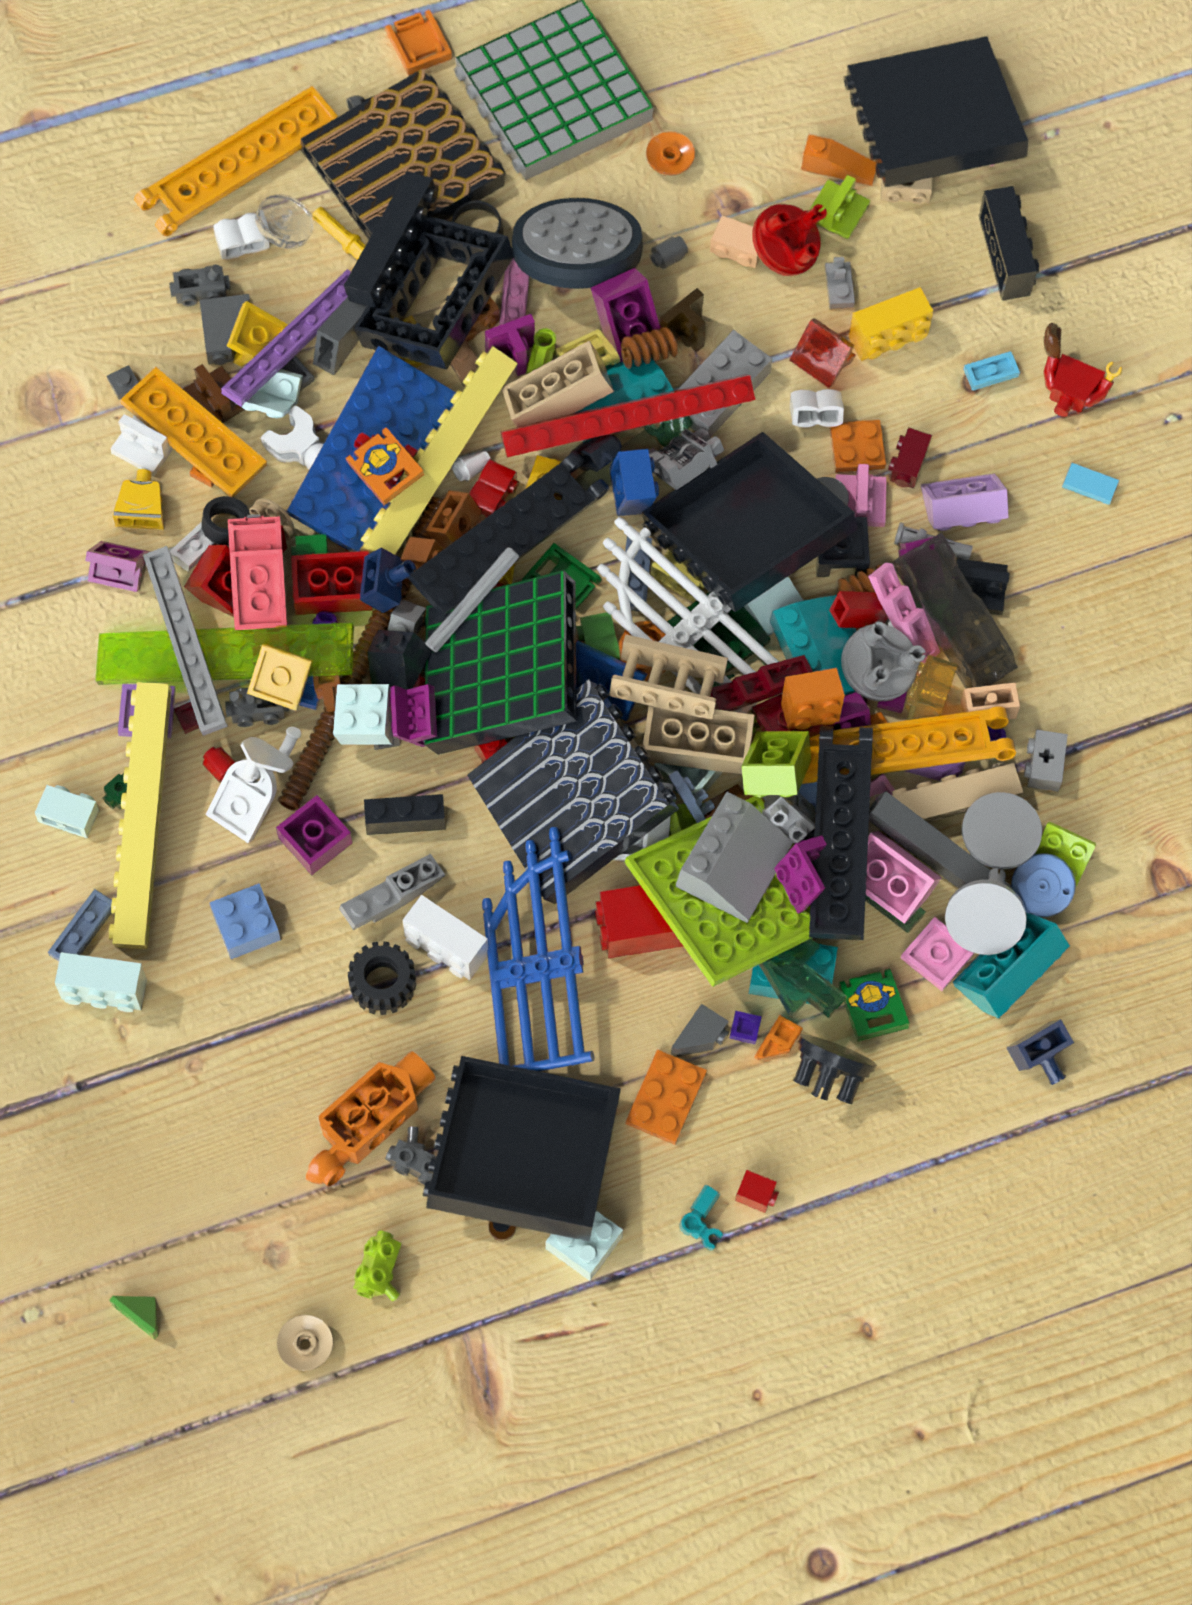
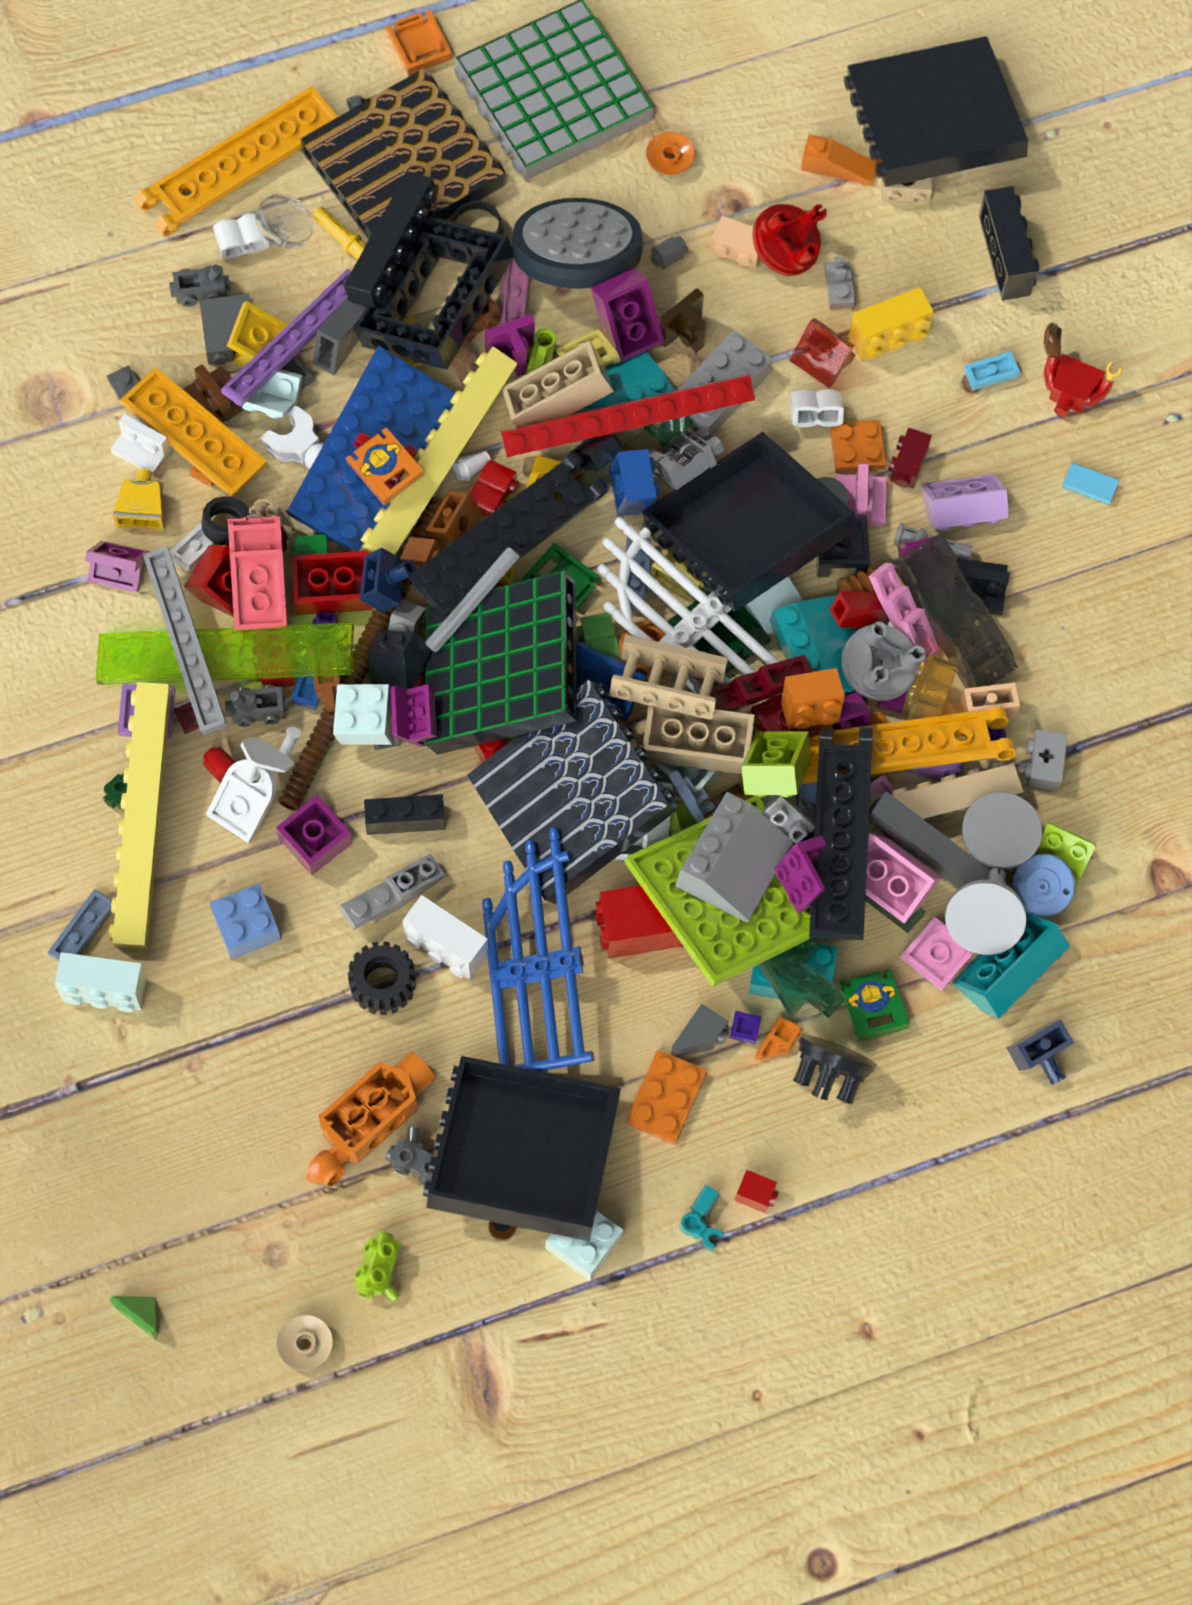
light aqua brick [35,785,99,838] -> none
yellow tile [247,643,313,711] -> none
dark orange piece [621,327,678,369] -> none
lime bracket [809,175,870,239] -> none

